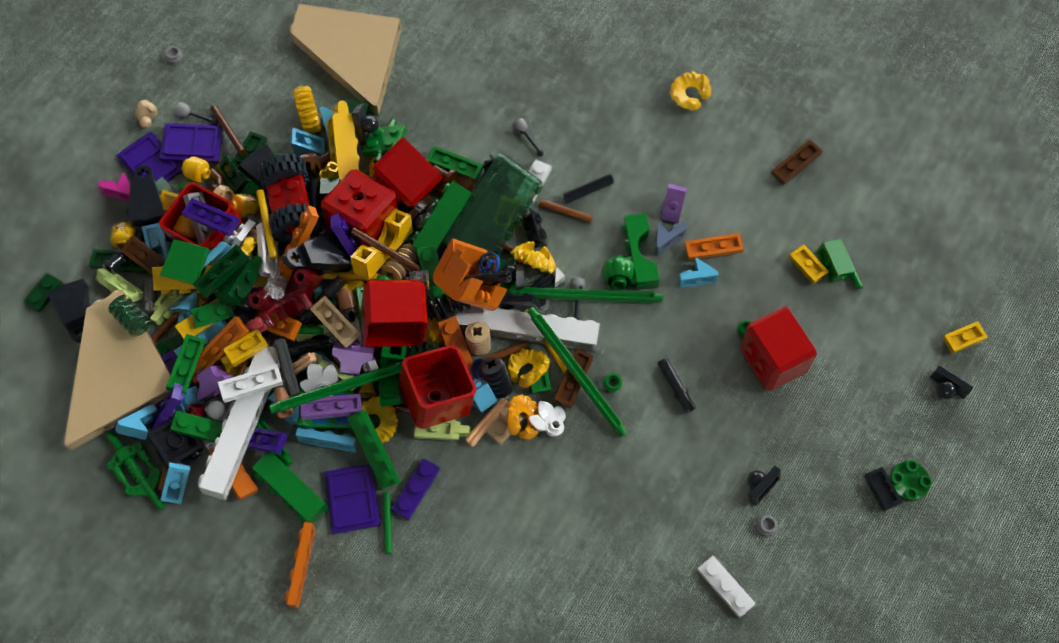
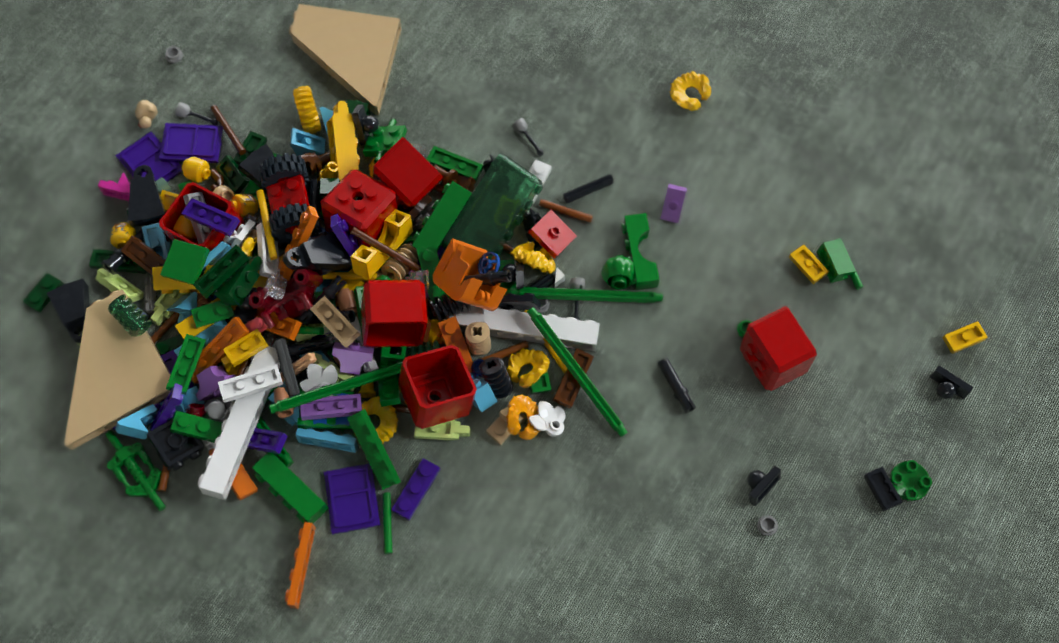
medium azure slope [160,463,190,504] -> none
light nougat axle [465,398,509,447] -> none
green plate [603,373,622,393] -> none
sand blue slope [655,222,688,256] -> none
medium azure slope [678,258,719,288] -> none
orange plate [684,233,744,261] -> none
white plate [697,556,756,618] -> none
reddish brown plate [771,140,823,186] -> none
none -> plate [528,210,577,259]

